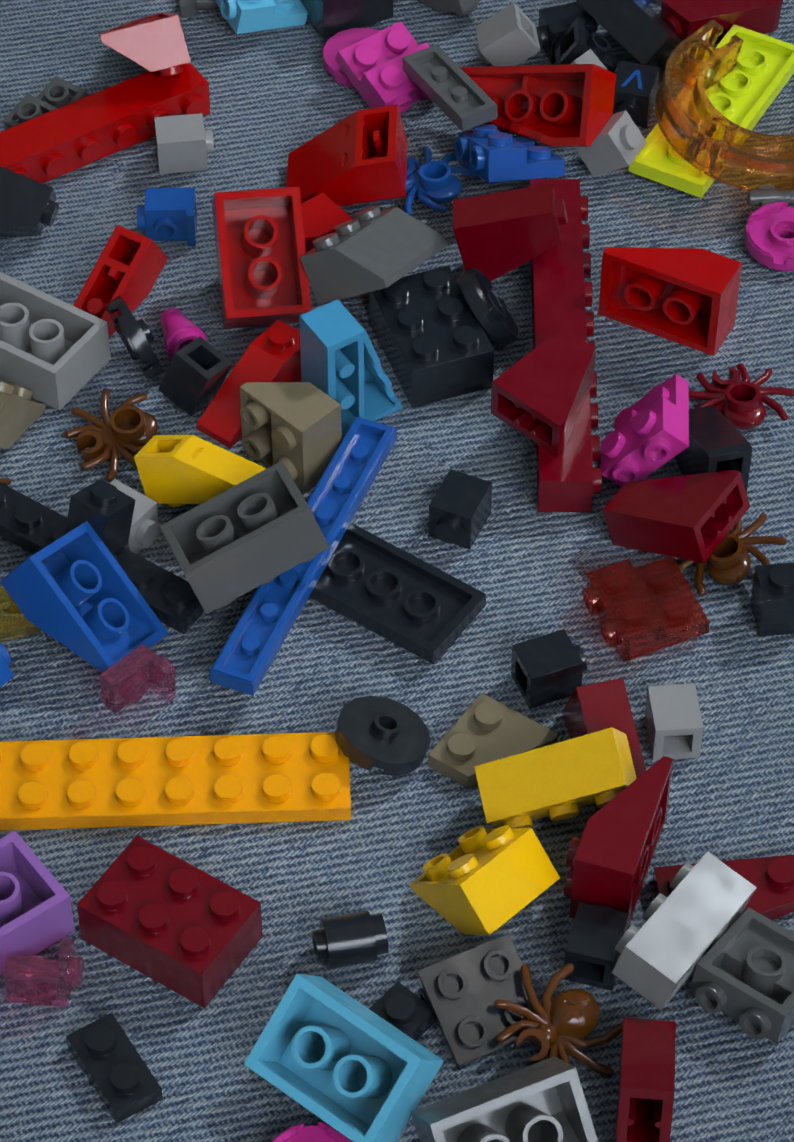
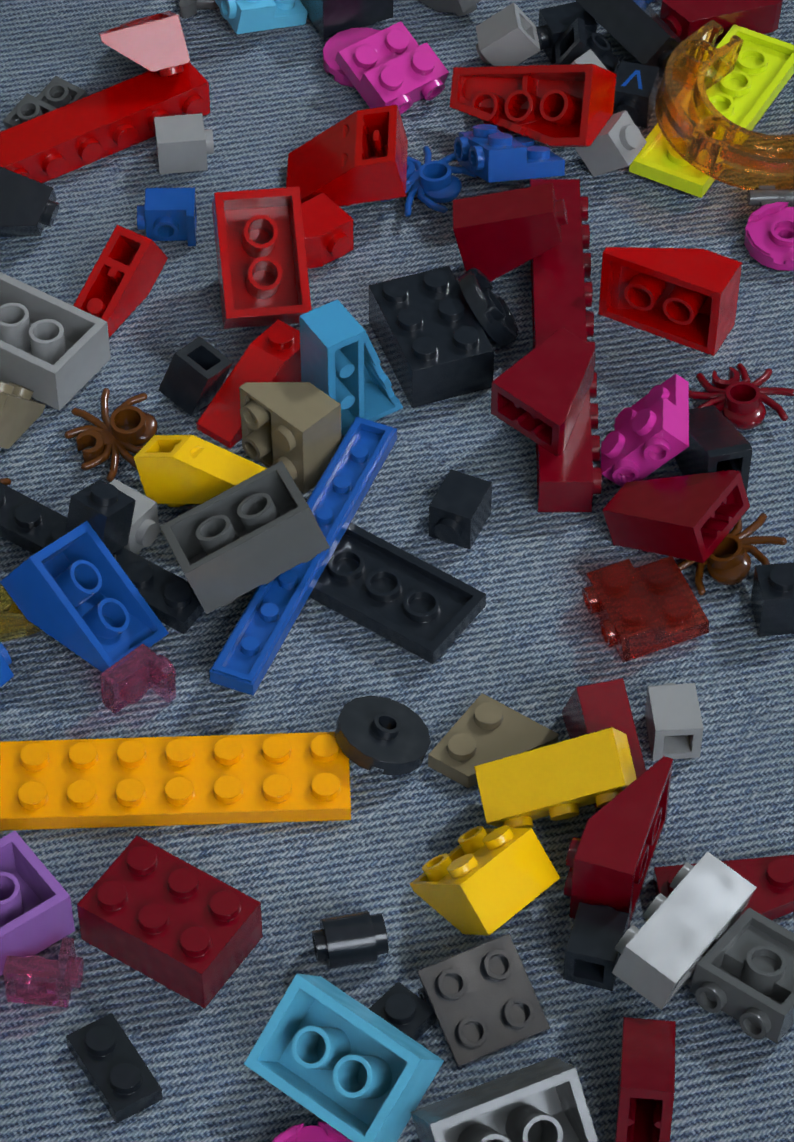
black plate [105,296,162,379] -> none
dark pink cone [160,308,207,360] -> none
dark grey slope [300,205,448,305] -> none
dark grey plate [402,45,498,132] -> none
reddish brown animal [494,963,623,1076] -> none
black brick [511,629,587,709] -> none

